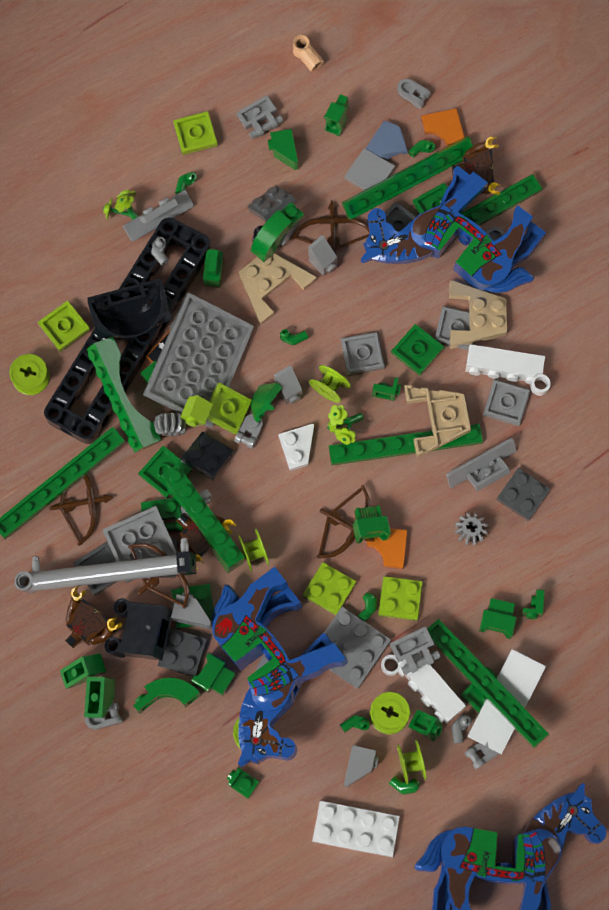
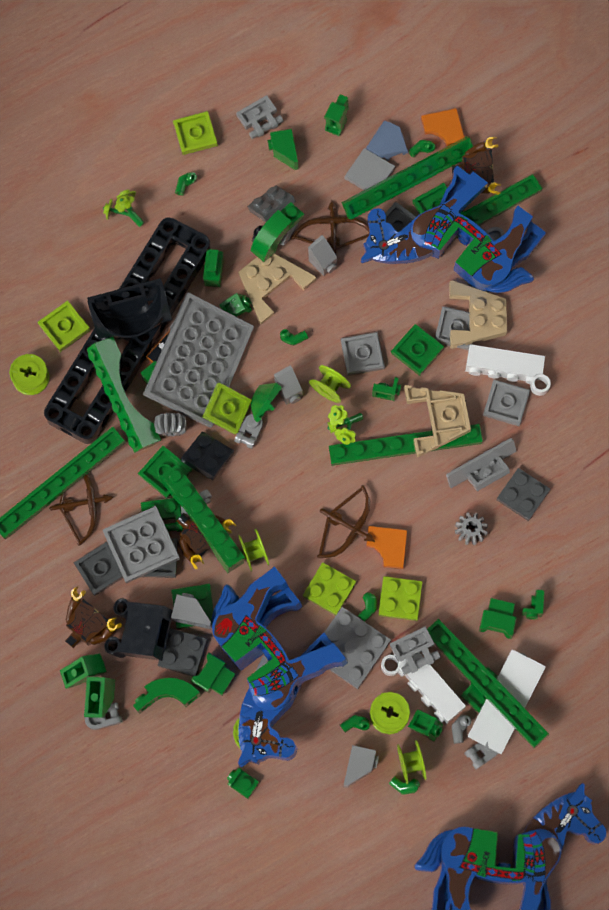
light grey piece [14,538,197,593] -> none
light grey bracket [123,190,194,241] -> none
reddish brown piece [128,543,190,609] -> none
light grey arm [151,237,169,266] -> none
lime brick [180,395,213,427] -> none
white wing [278,424,314,471] -> none
light nougat piece [293,35,324,72] -> none
white plate [312,801,400,857] -> none
green piece [352,505,391,544] -> none
light grey plate [397,79,431,109] -> none
none -> green bracket [219,293,252,317]

